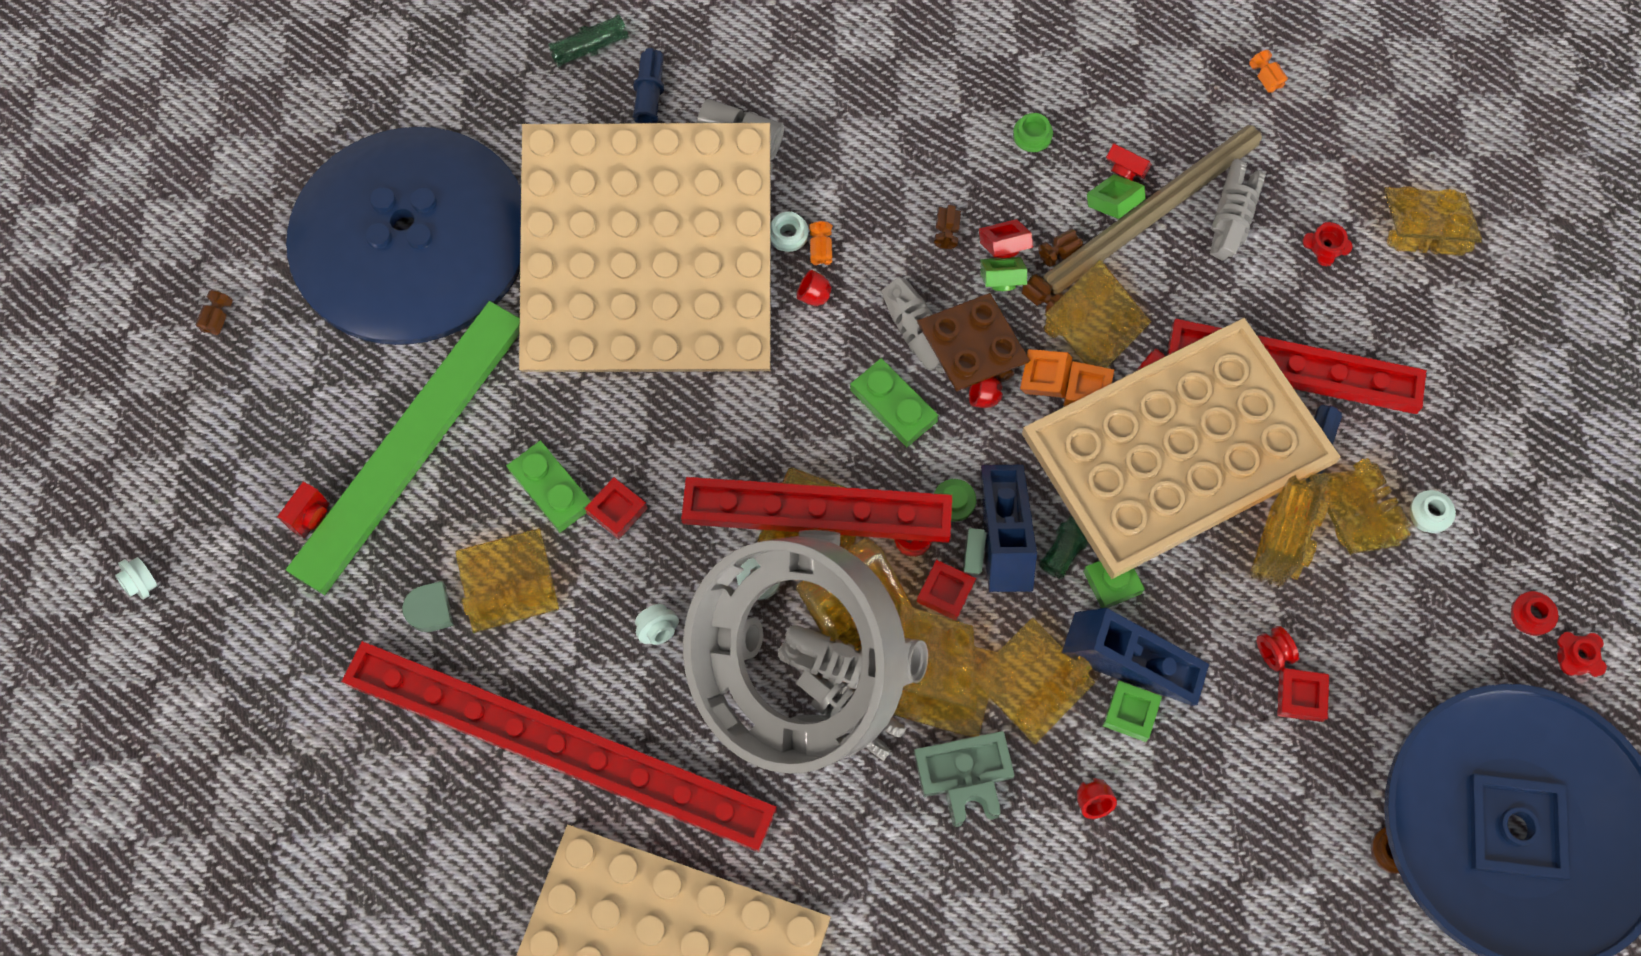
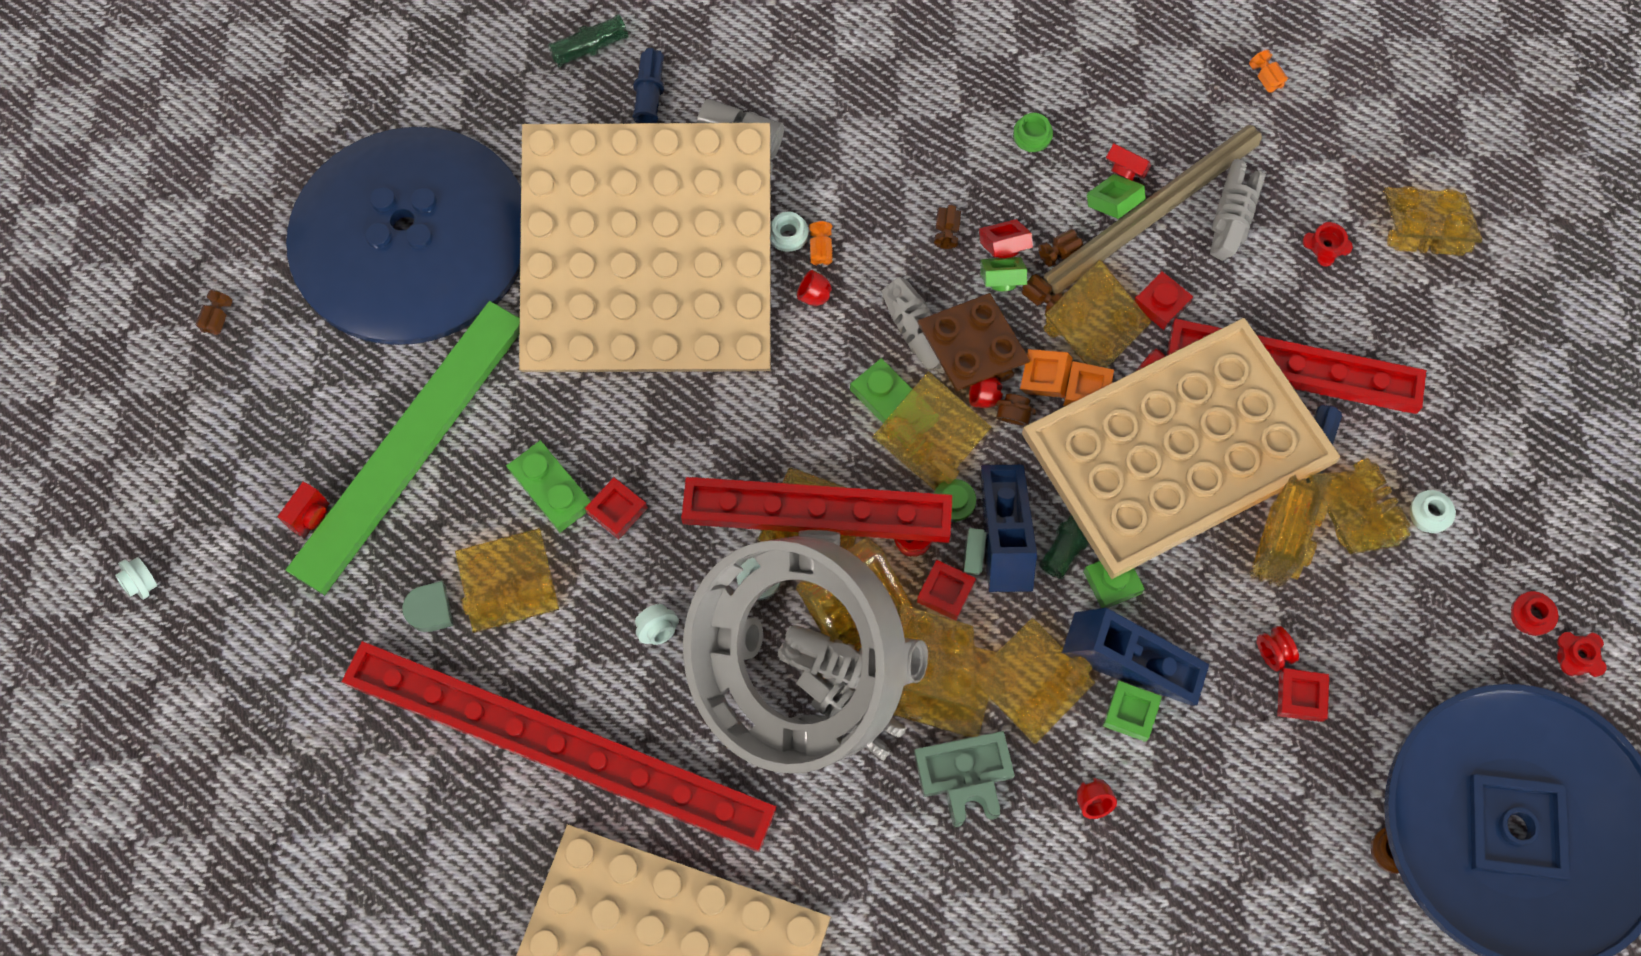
none -> clear yellow hinge [872,371,992,491]
none -> reddish brown plate [995,394,1037,426]
none -> red plate [1133,271,1194,330]

